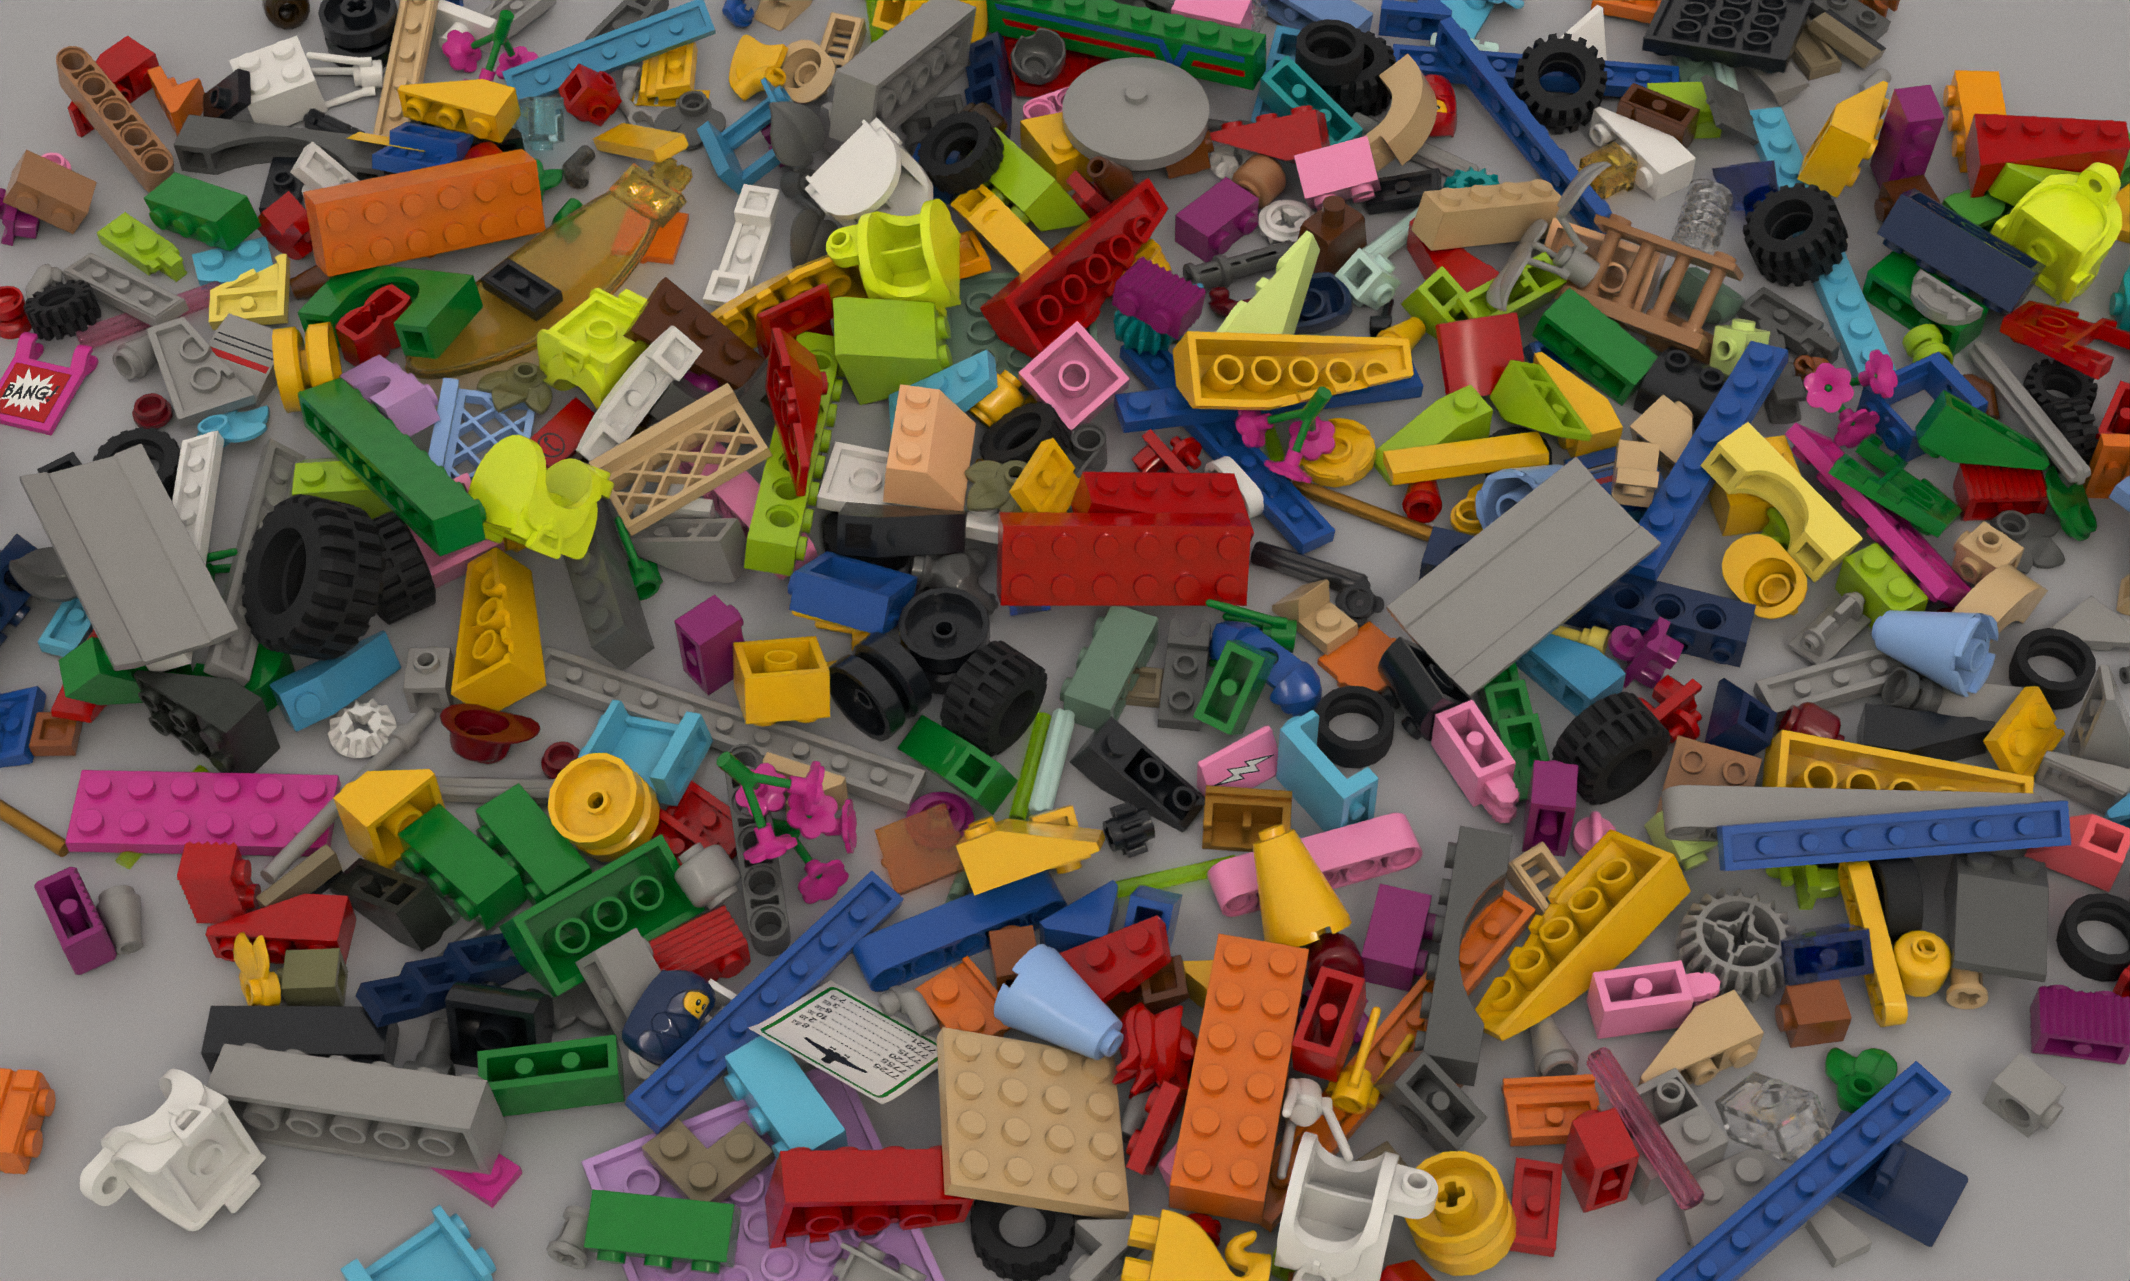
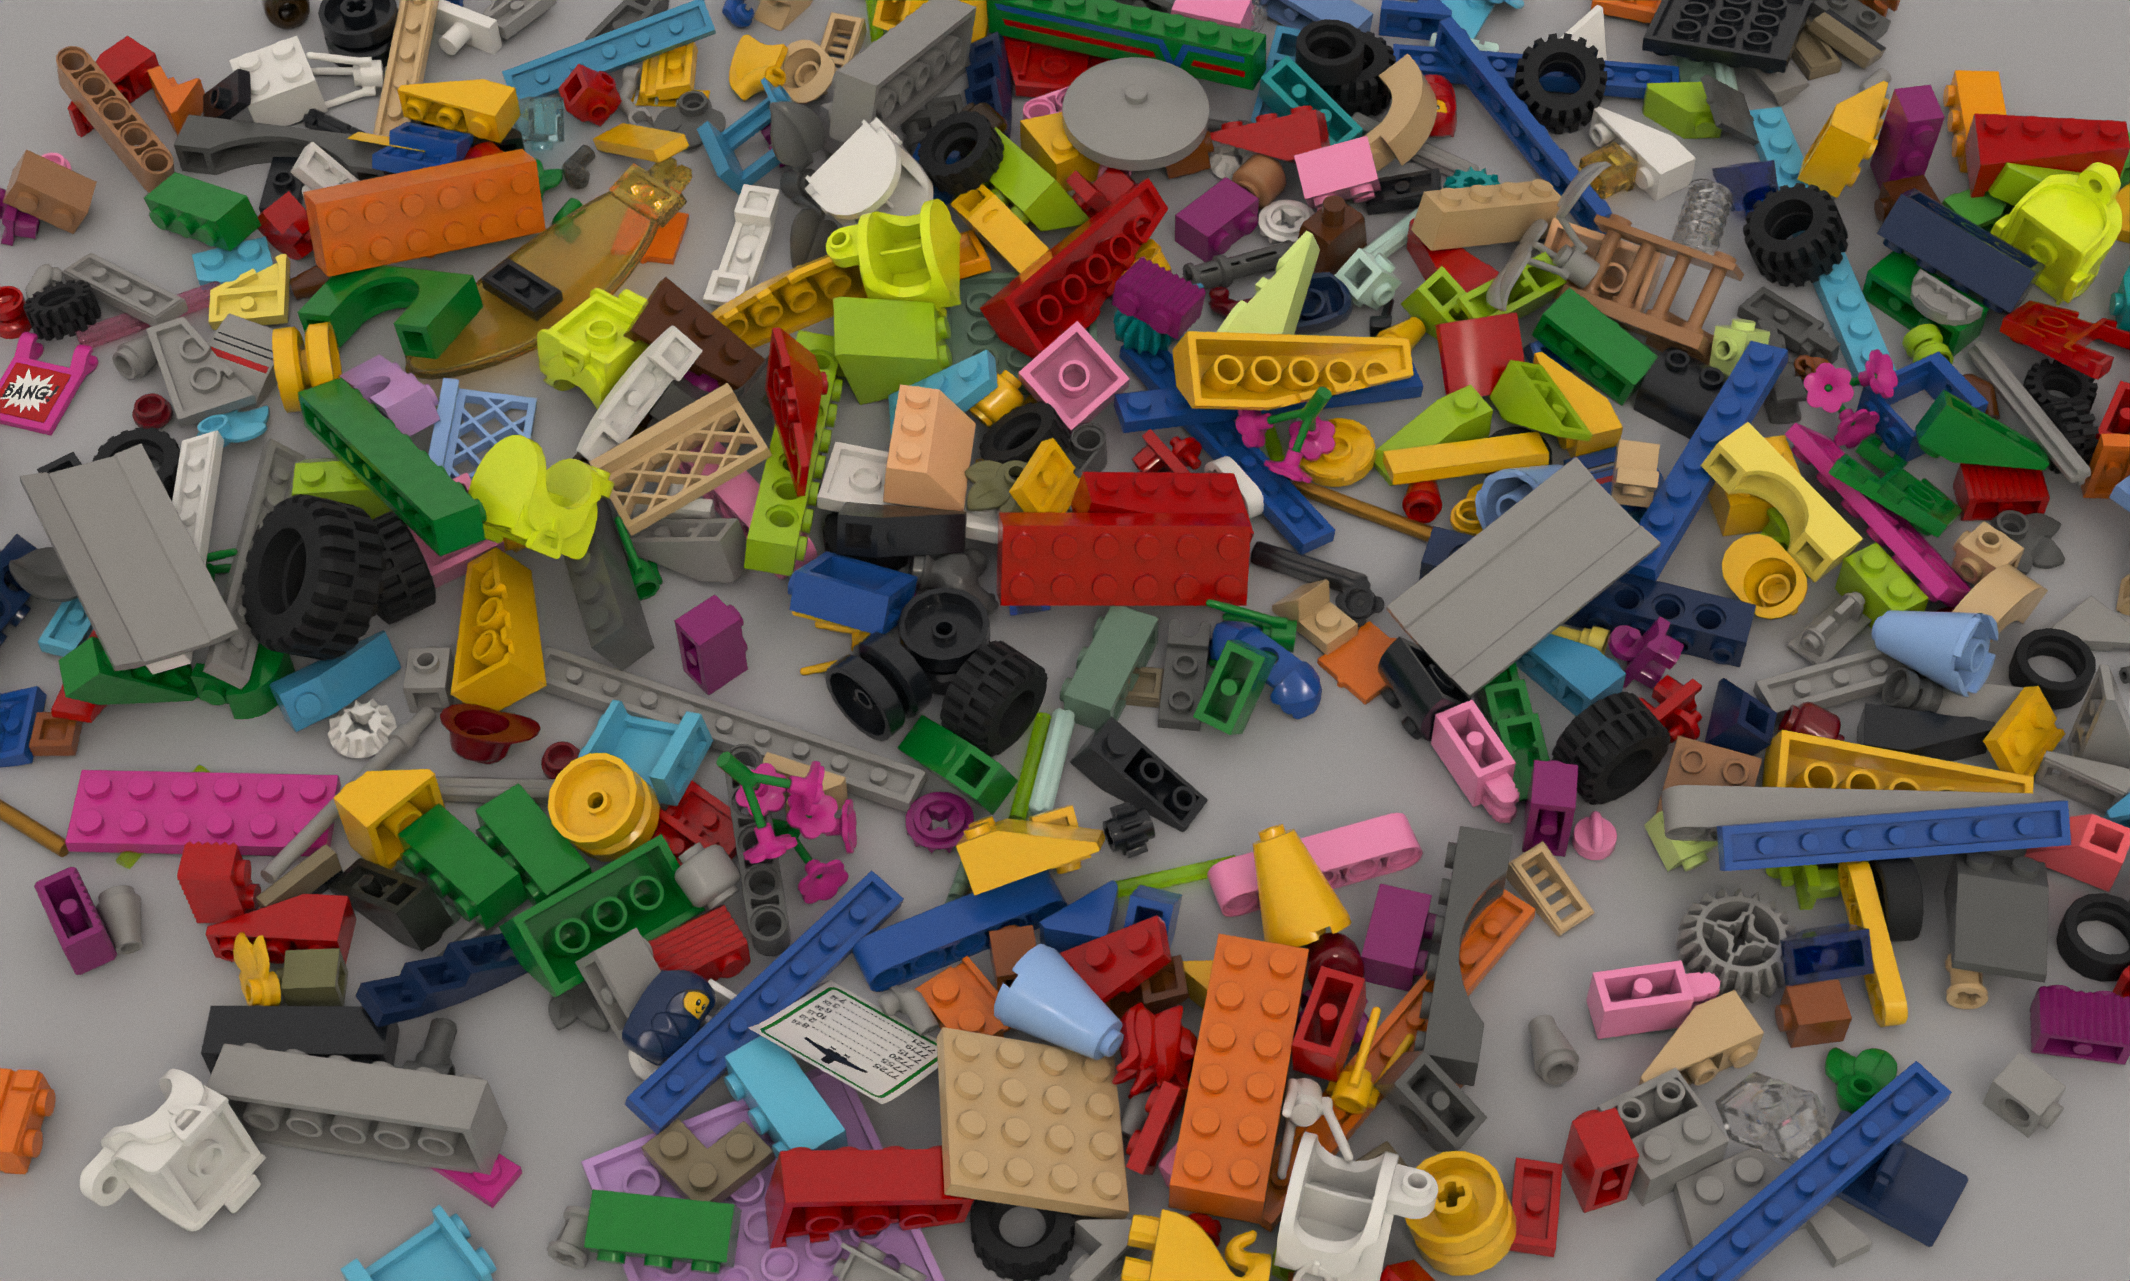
lime hinge [96,212,188,282] -> none
pearl dark grey slope [134,670,280,773] -> none
red brick [335,284,412,367] -> none
dark pink plant [442,10,539,82] -> none
black brick [445,980,554,1068] -> none
olive plate [477,362,553,415] -> none
green brick [477,1034,625,1117] -> none
red tile [530,397,595,470] -> none
yellow brick [733,636,830,727] -> none
red slope [756,283,834,359] -> none
clear orange piece [875,803,965,896] -> none
dark grey hair [1010,28,1066,85] -> none
reddish brown cone [1087,156,1134,201] -> none
bright pink slope [1197,725,1278,797] -> none
pearl gold hinge [1202,785,1292,852] -> none
medium azure panel [1276,710,1379,832] -> none
black tyre [1315,686,1394,768] -> none
yellow wedge [1475,829,1691,1041] -> none
orange plate [1501,1074,1600,1147] -> none
clear pink axle [1586,1047,1704,1211] -> none
reddish brown brick [1616,83,1700,149] -> none
tan slope [1630,394,1695,473] -> none
sand green piece [1659,266,1745,325] -> none
yellow head [1893,930,1952,997] -> none
green plate [2045,466,2097,541] -> none

